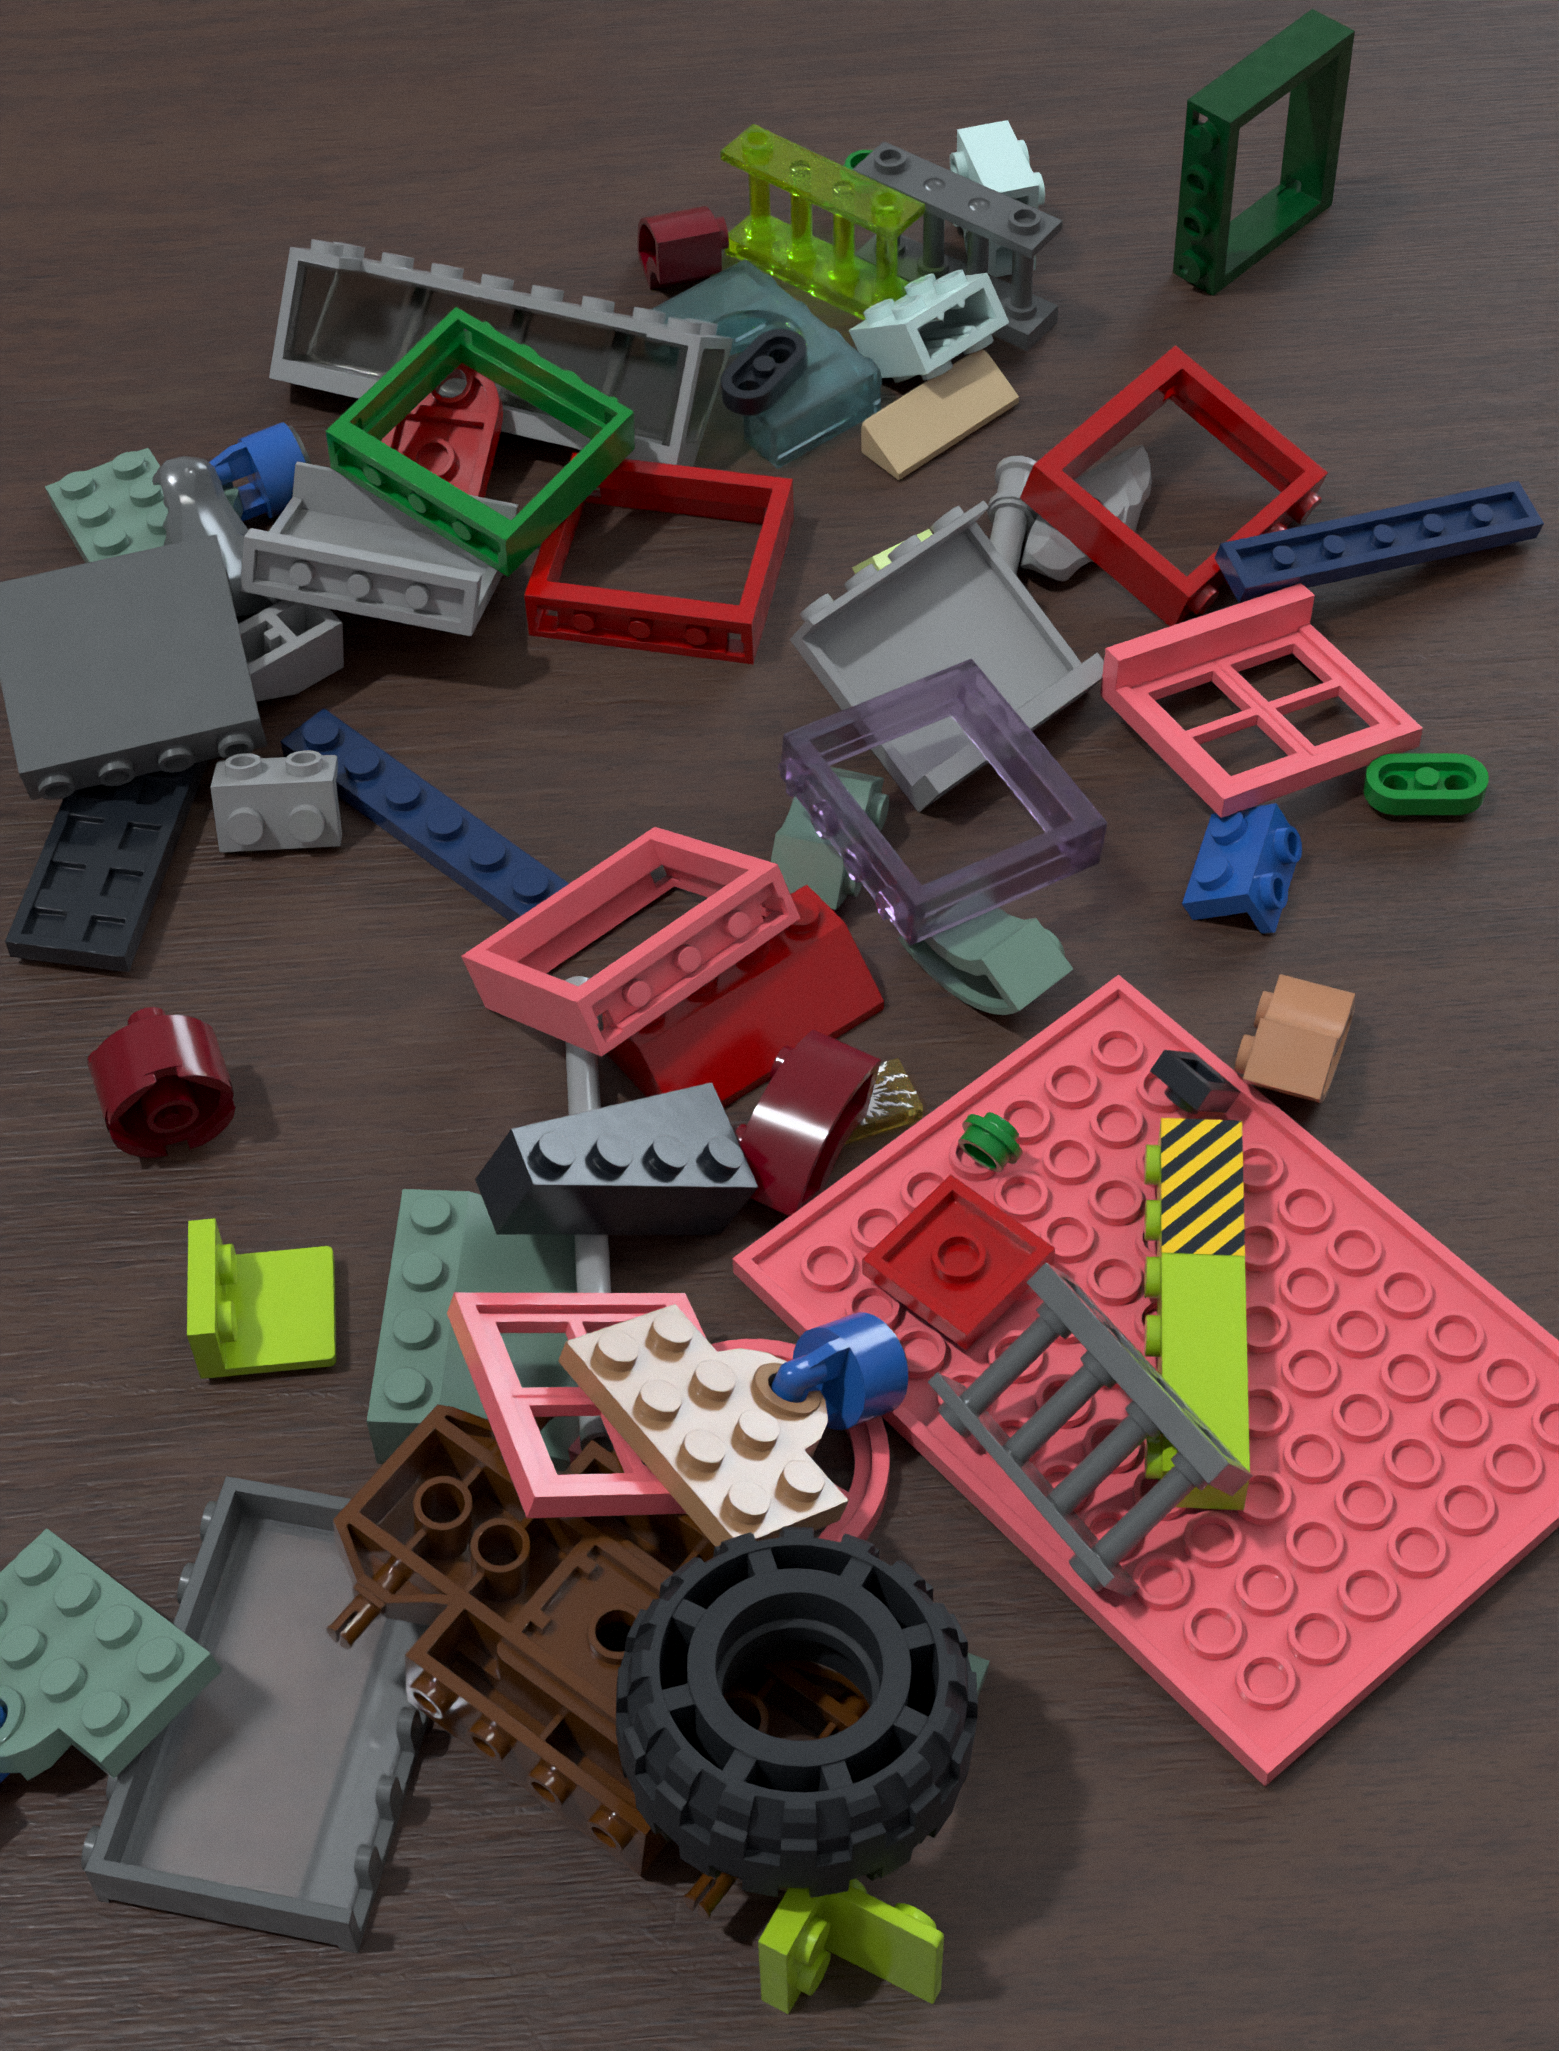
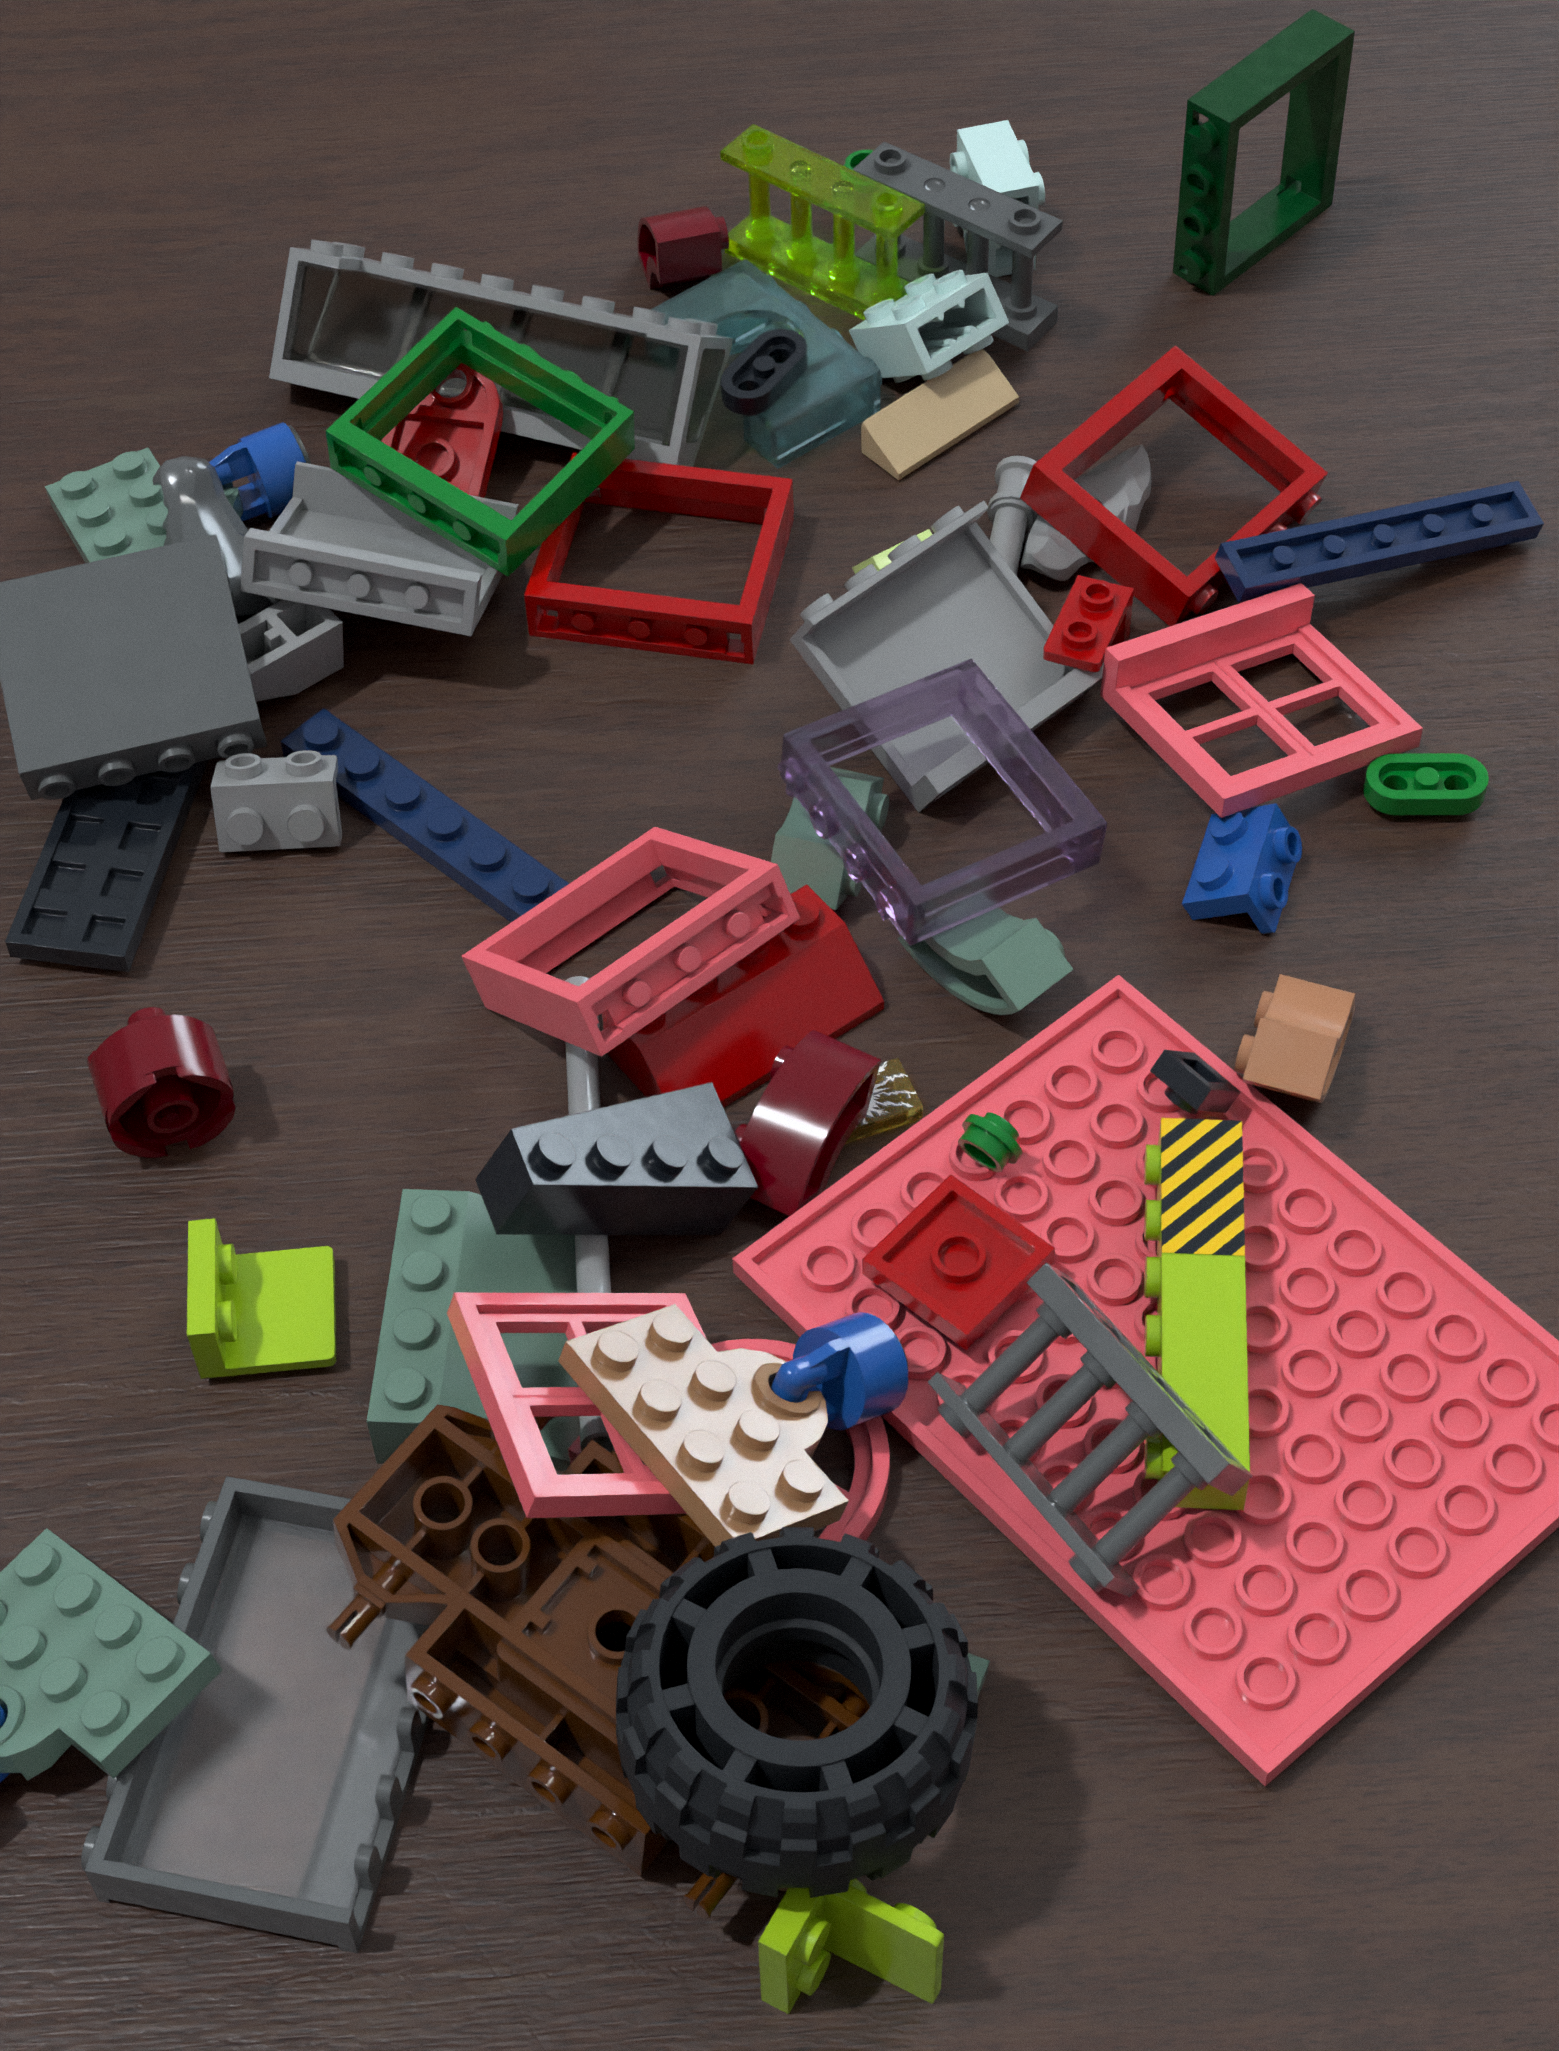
none -> red bracket [1043,575,1134,672]

